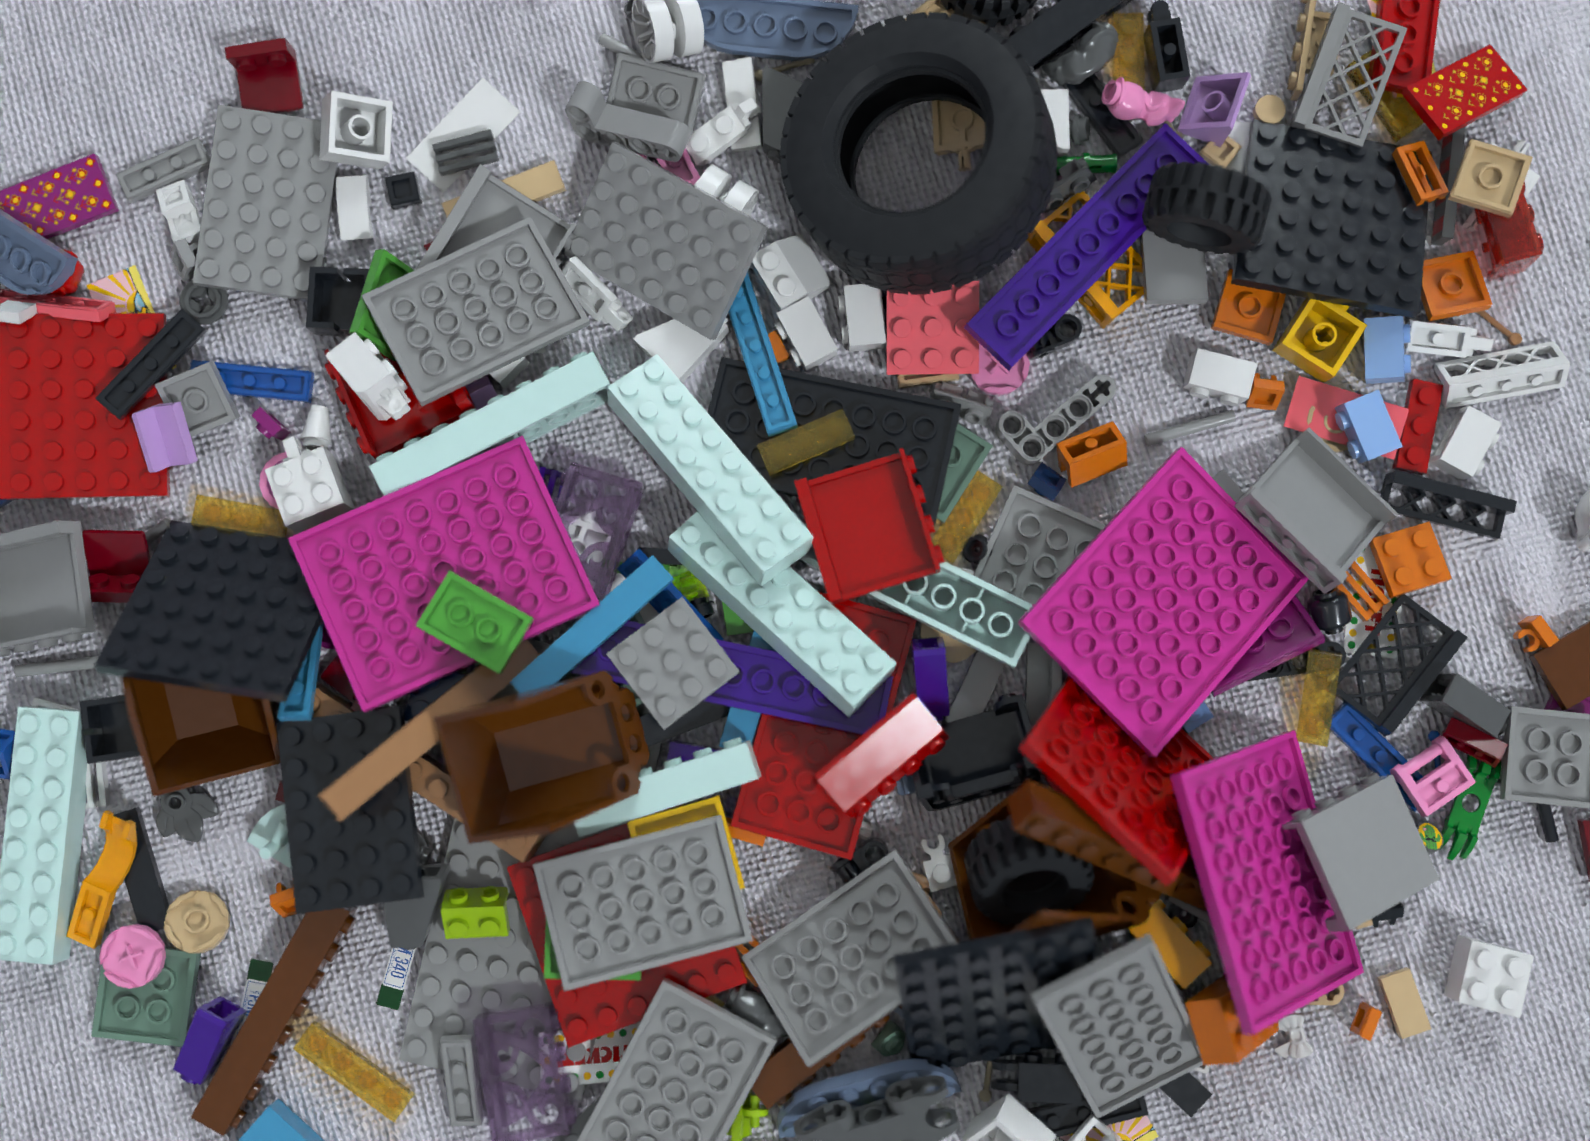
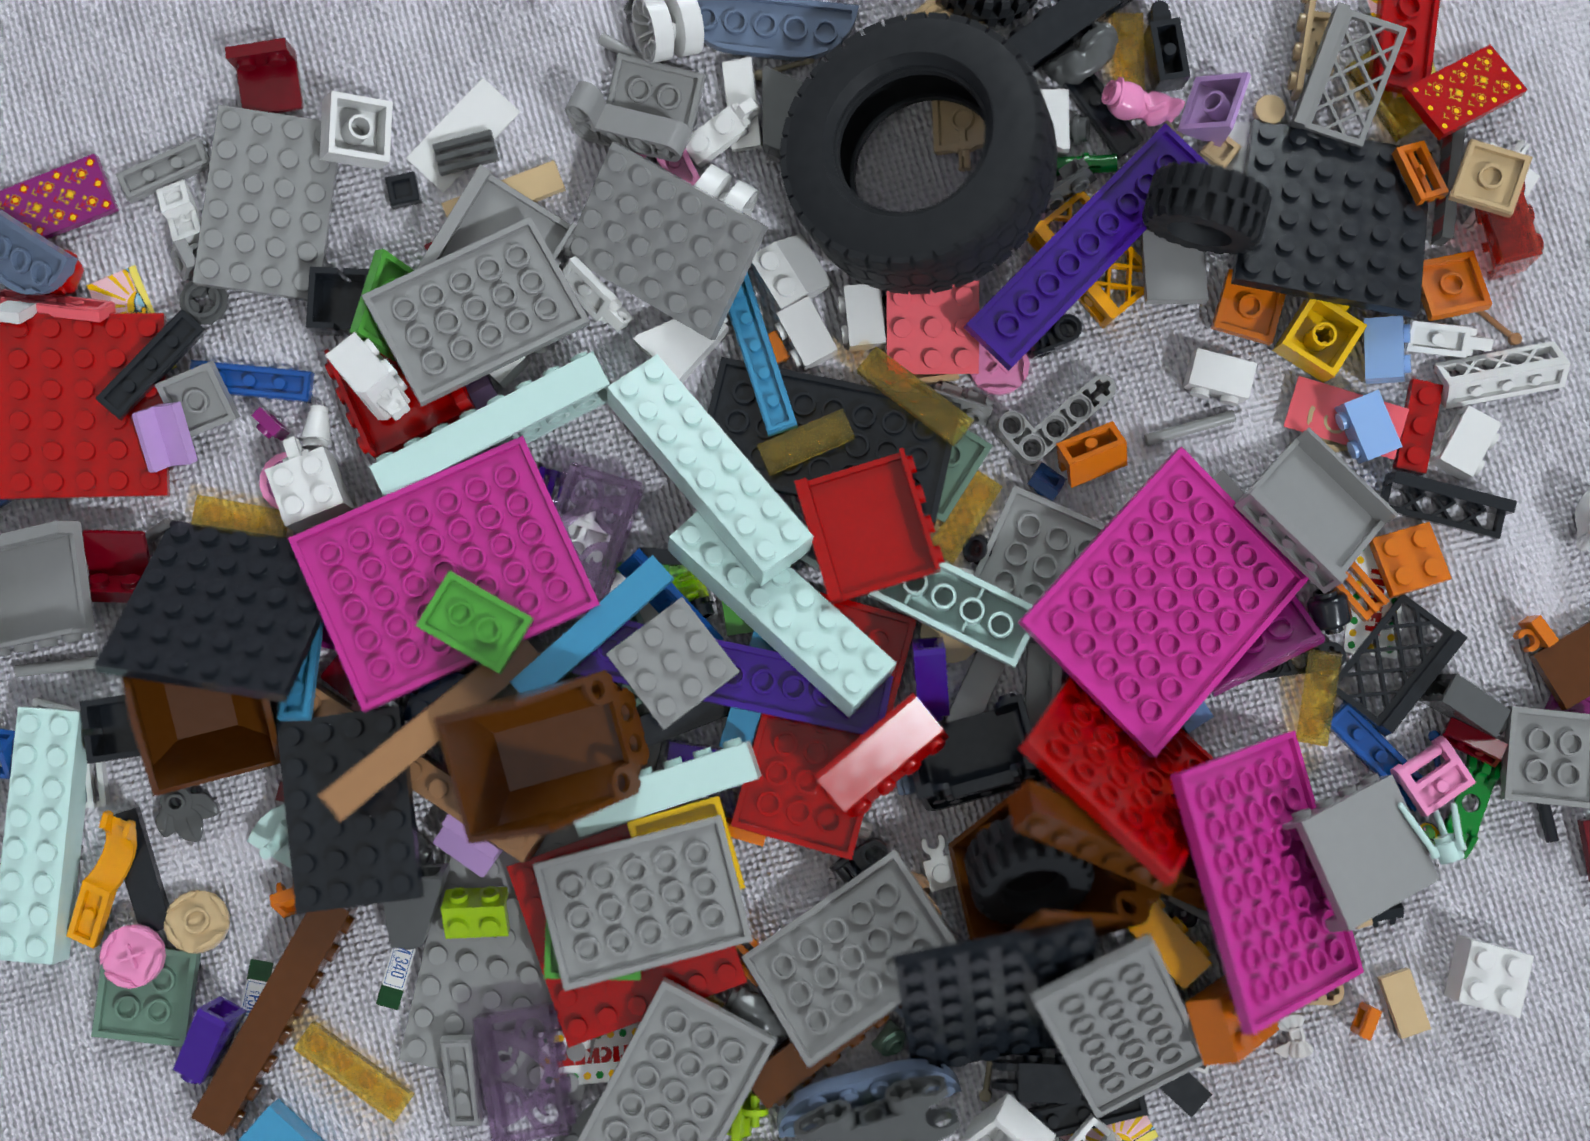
white slope [336,175,374,240] -> none
orange tile [1245,373,1285,411] -> none
none -> lavender panel [433,814,503,877]
none -> clear yellow plate [856,346,974,447]
none -> light aqua plant [1397,802,1467,865]

